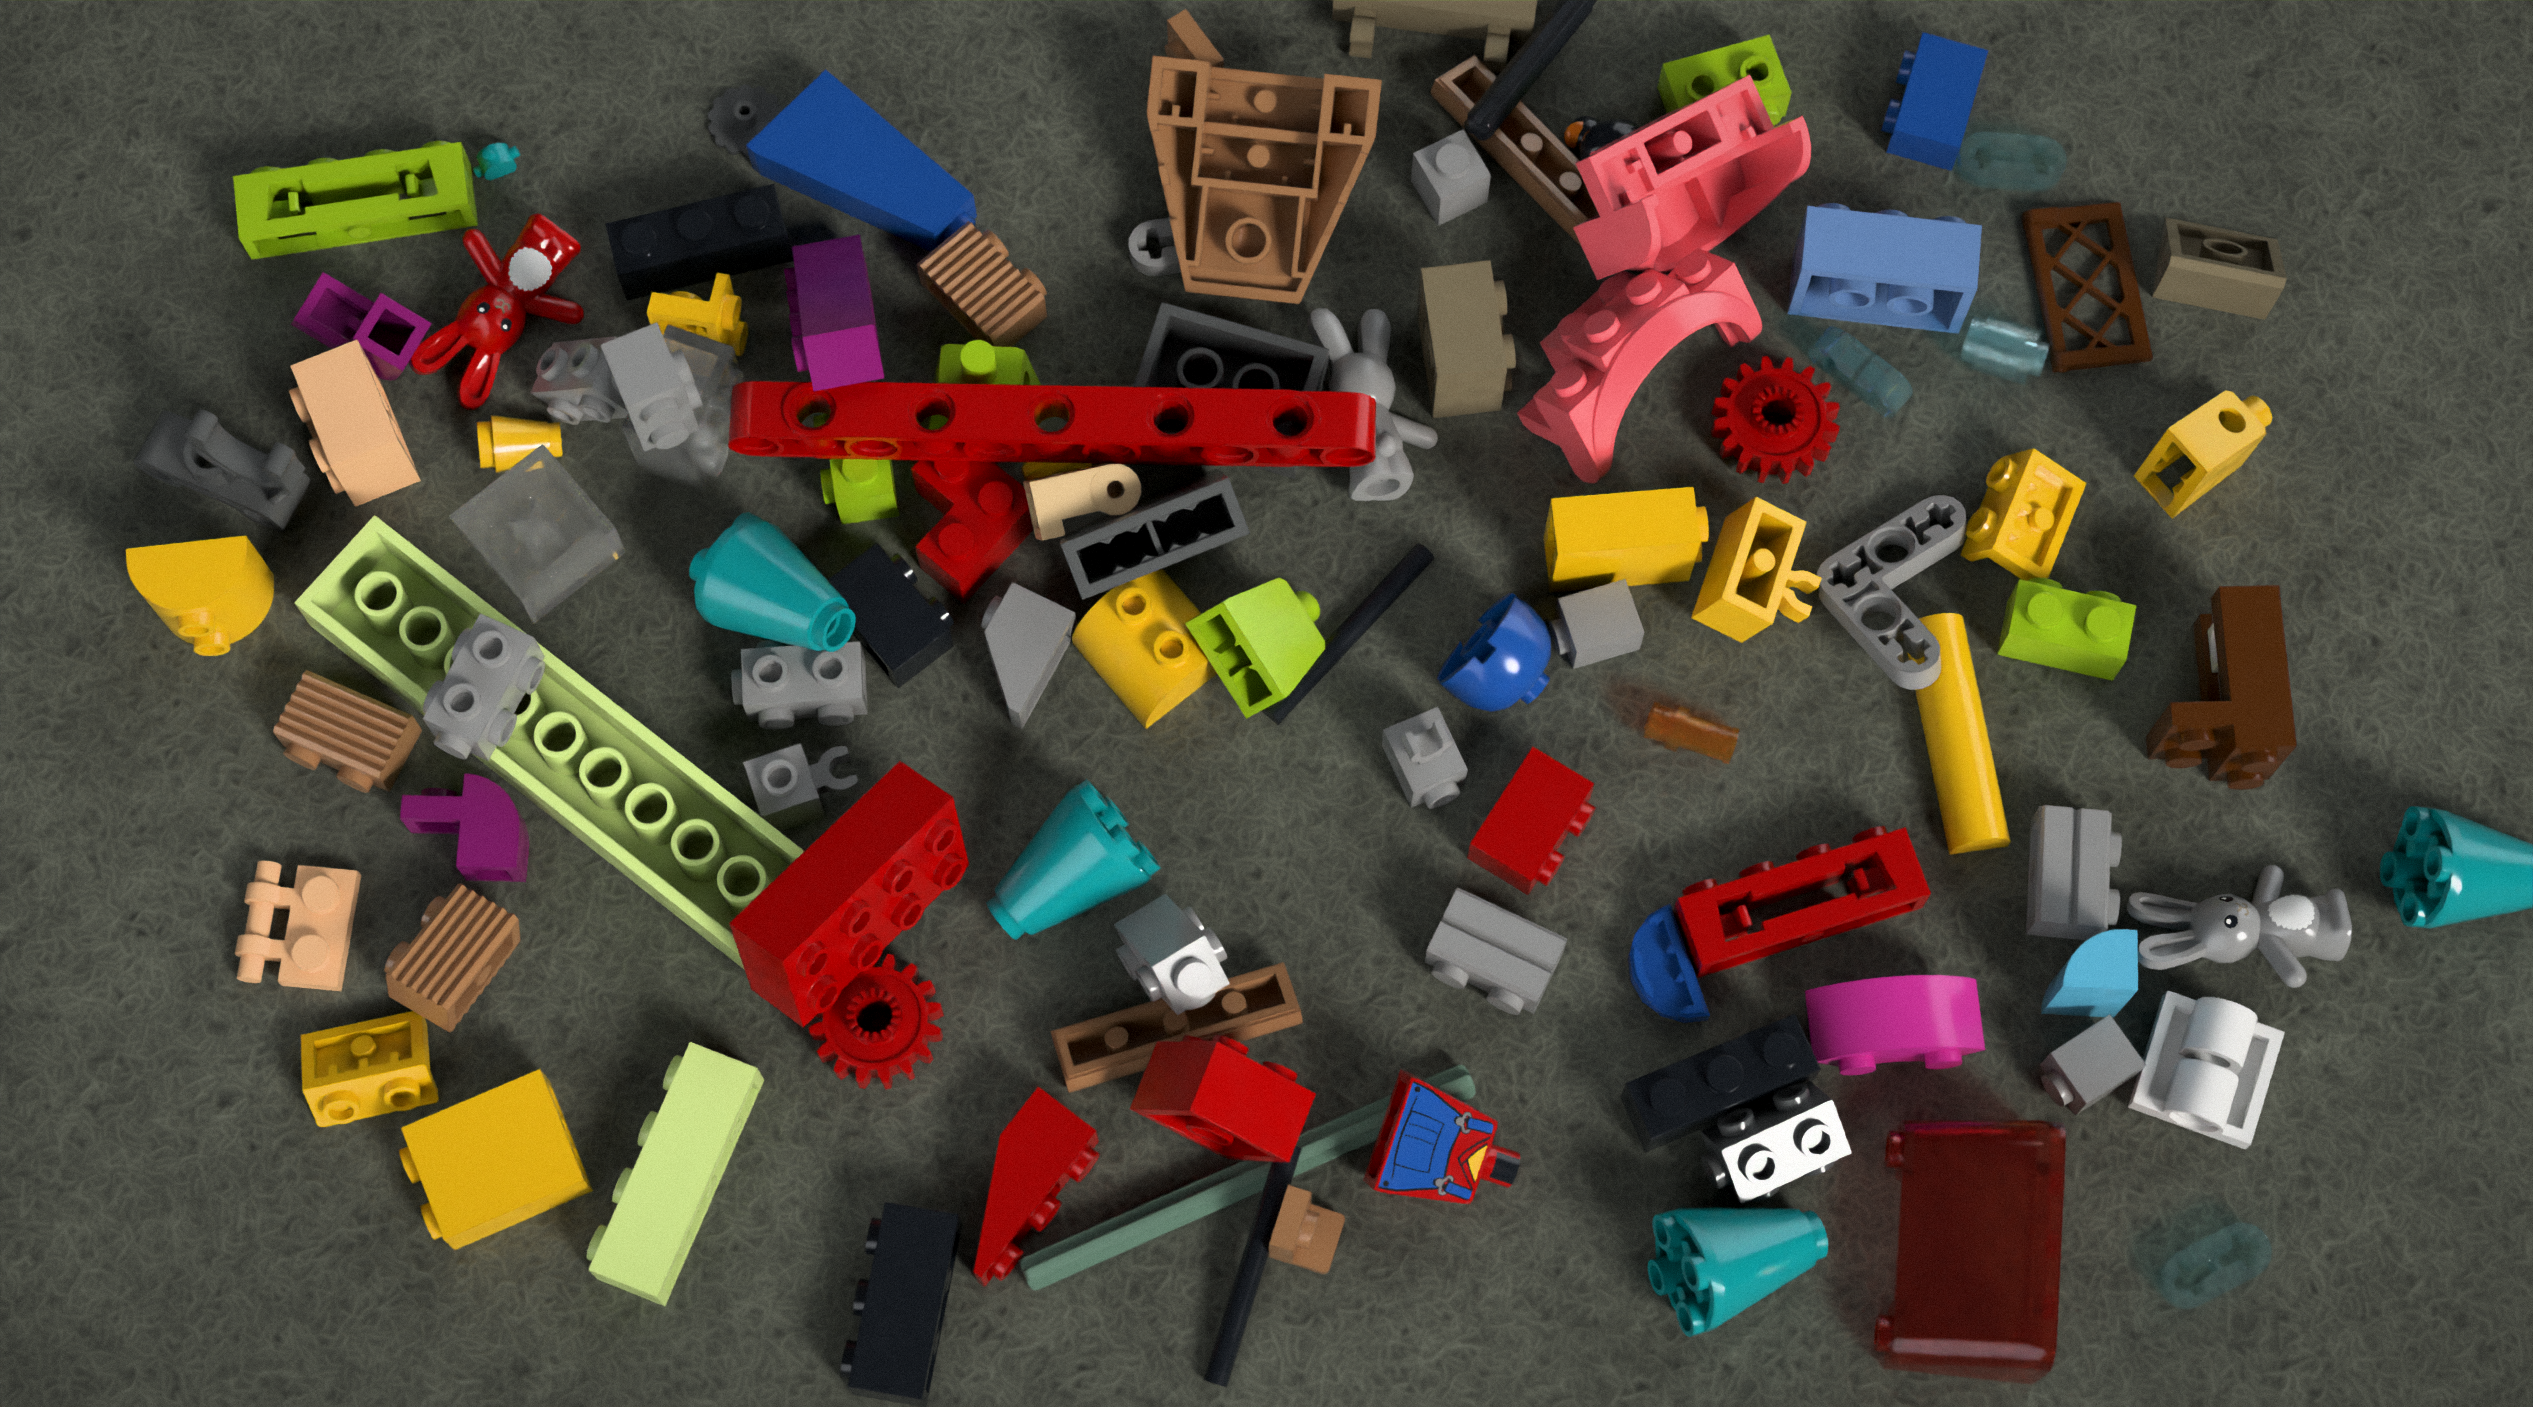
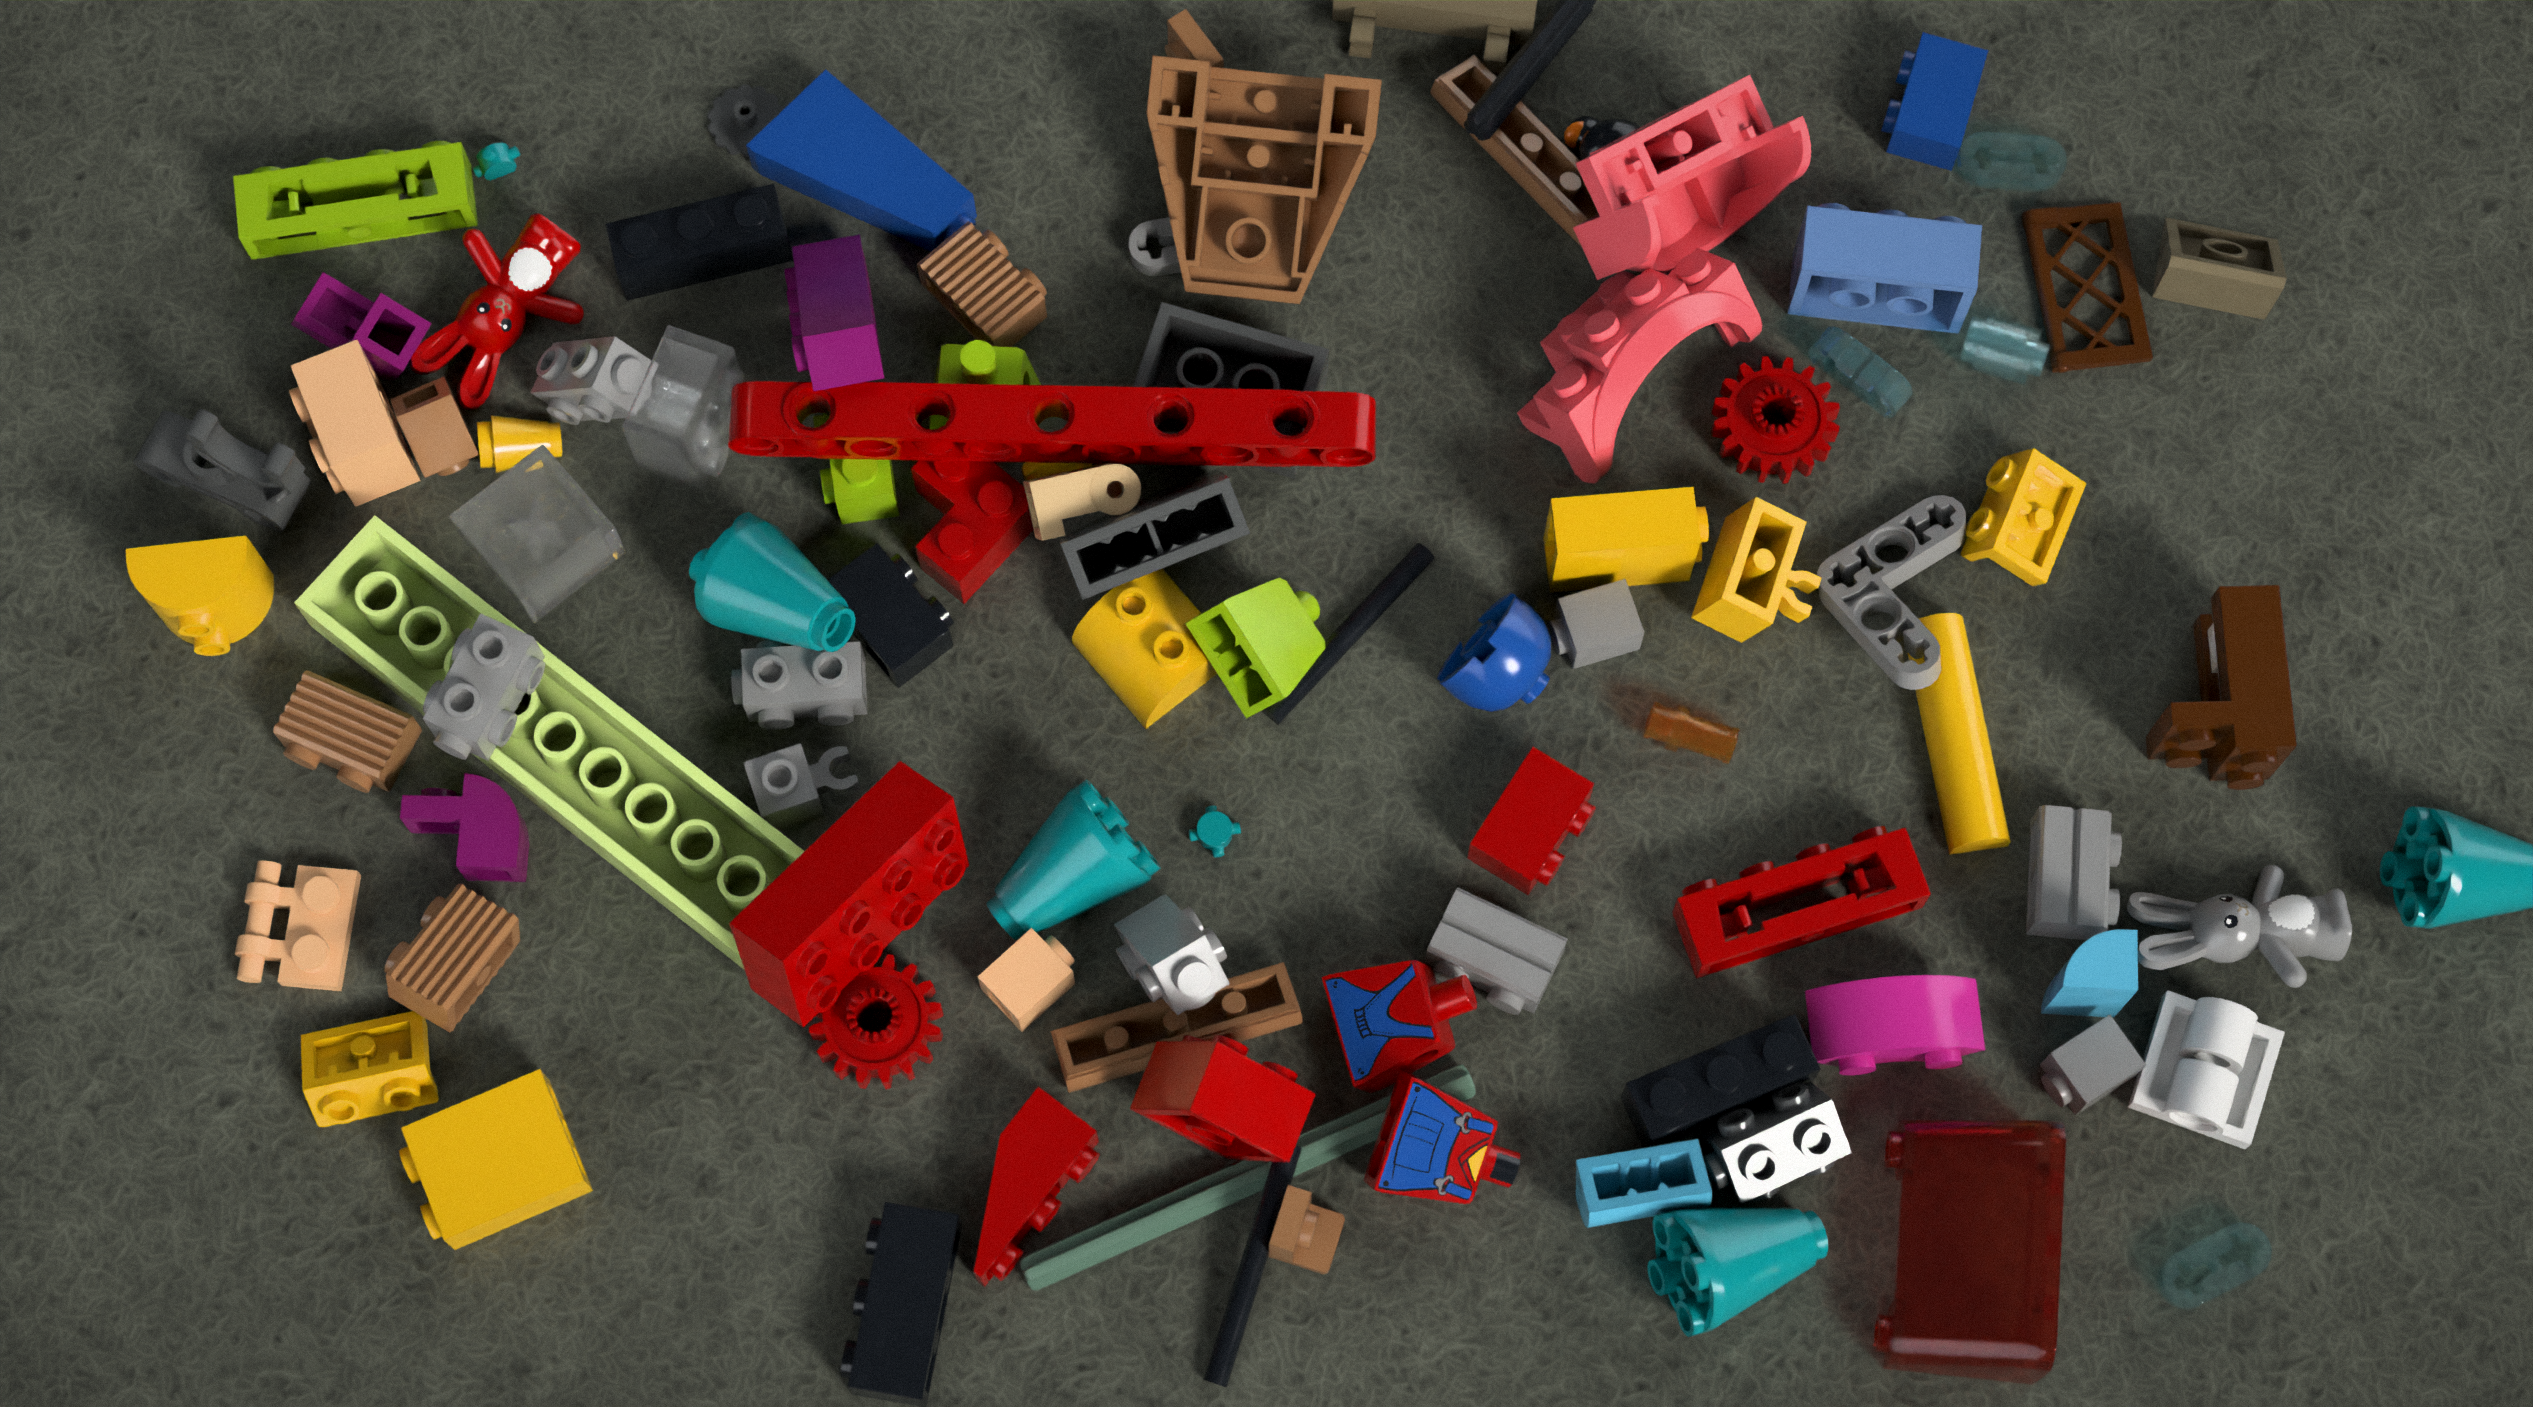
yellowish green brick [586,1042,764,1306] -> none
light grey brick [600,322,703,452] -> none
yellow bracket [646,273,748,373] -> none
light grey slope [981,582,1077,729] -> none
light grey animal [1307,308,1438,501] -> none
light grey brick [1382,707,1468,809] -> none
light grey brick [1411,129,1491,226] -> none
dark tan brick [1417,260,1516,418] -> none
blue plate [1628,903,1710,1023] -> none
lime brick [1658,35,1792,126] -> none
lime brick [1997,578,2137,681] -> none
yellow torso [2134,390,2272,519] -> none
none -> medium nougat brick [390,376,479,478]
none -> light nougat brick [977,928,1075,1032]
none -> teal piece [1189,806,1241,858]
none -> red torso [1321,960,1477,1093]
none -> medium azure brick [1576,1139,1712,1228]

